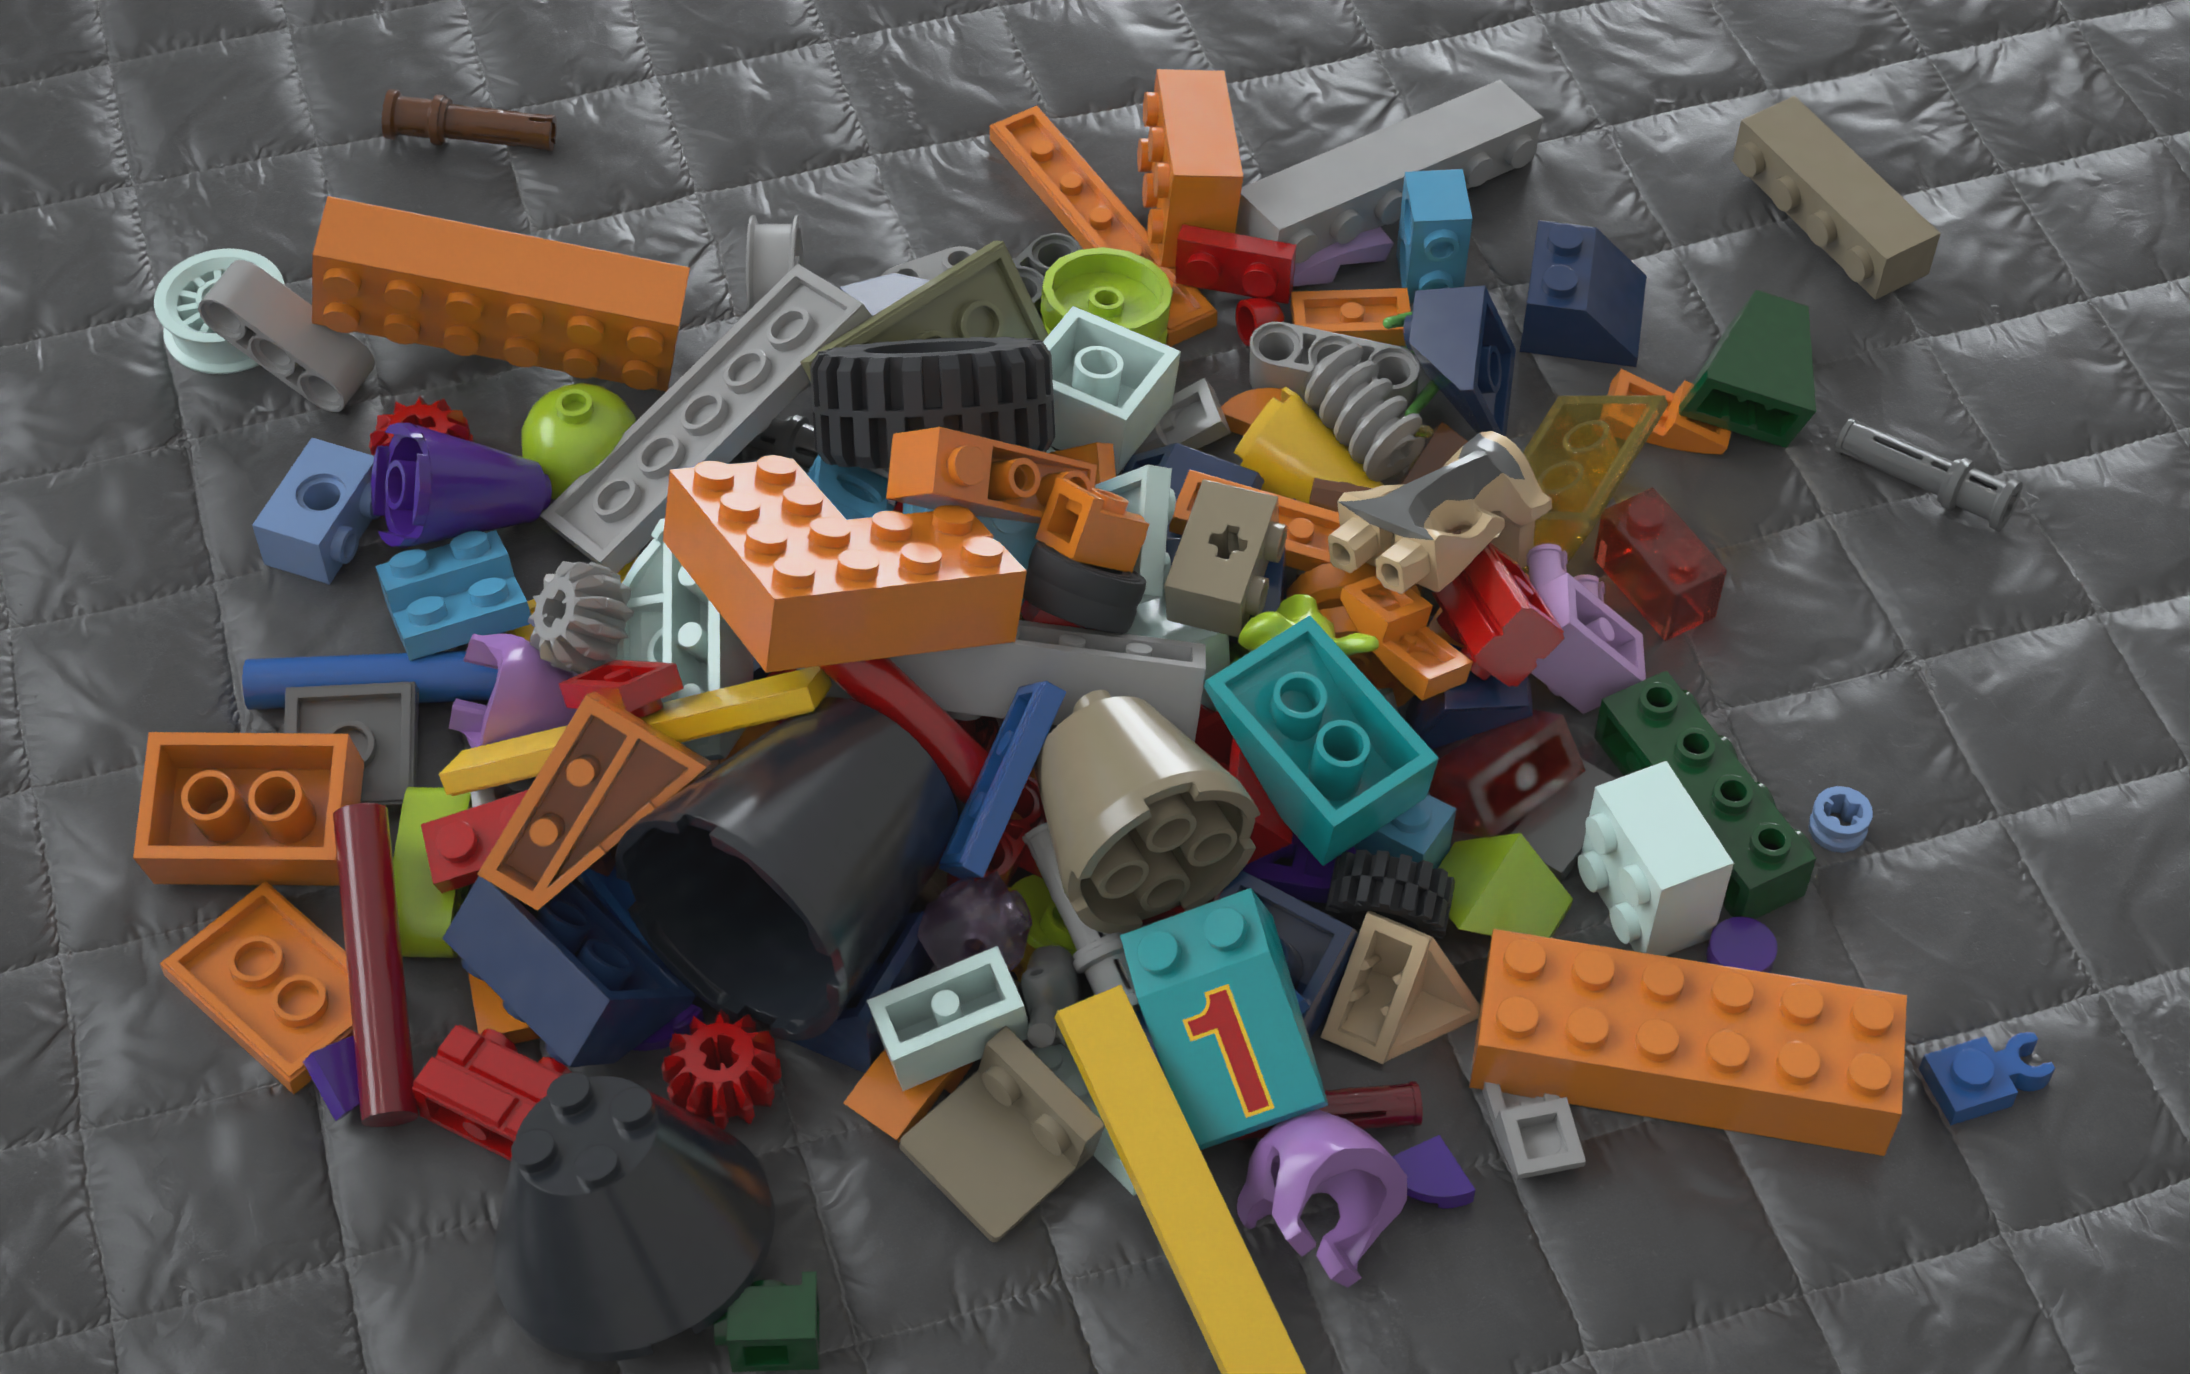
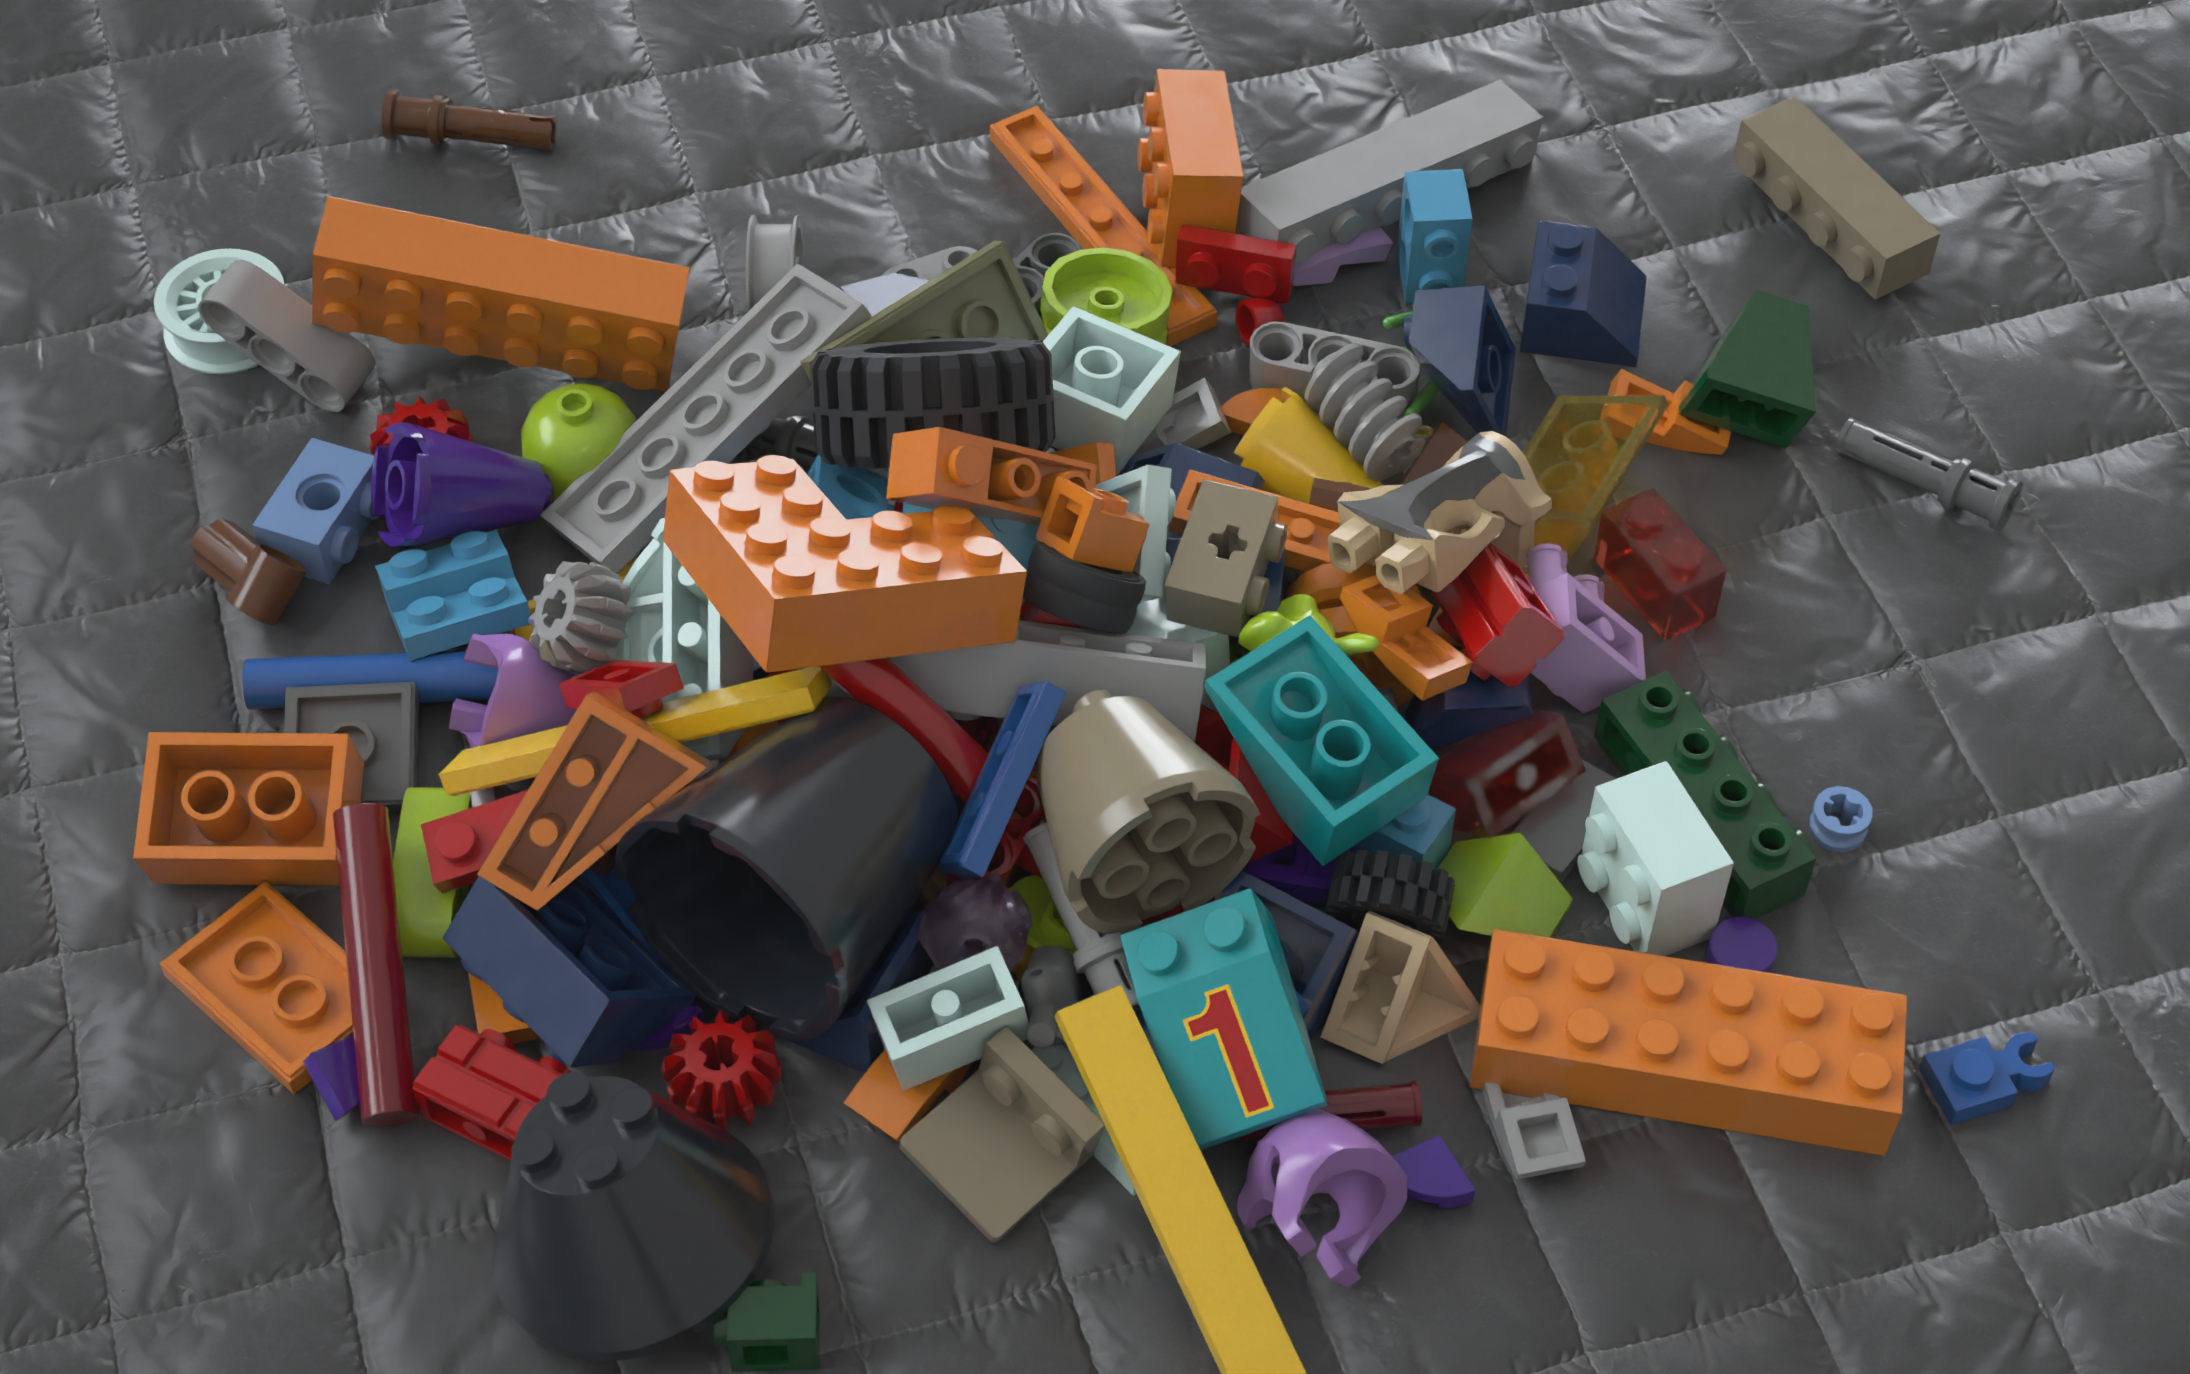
orange plate [1290,288,1411,346] -> none
none -> reddish brown piece [190,517,307,626]

